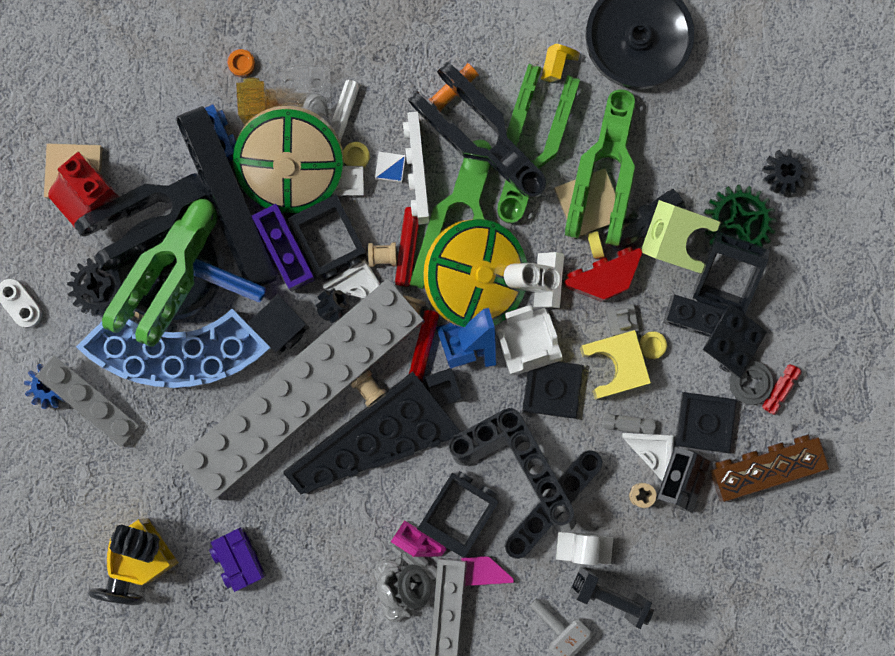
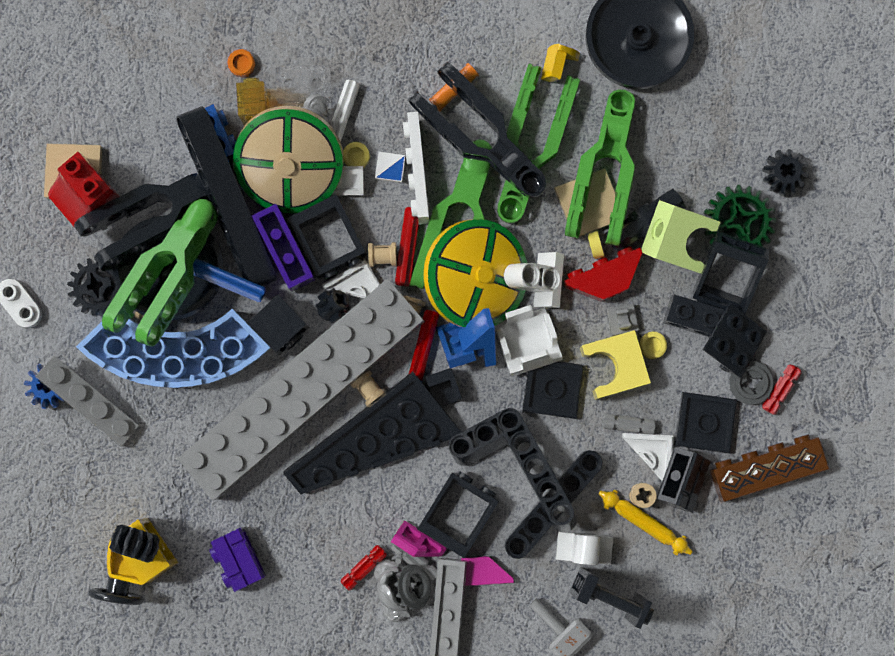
none -> red axle [340,545,387,591]
none -> yellow wheel [598,490,693,555]

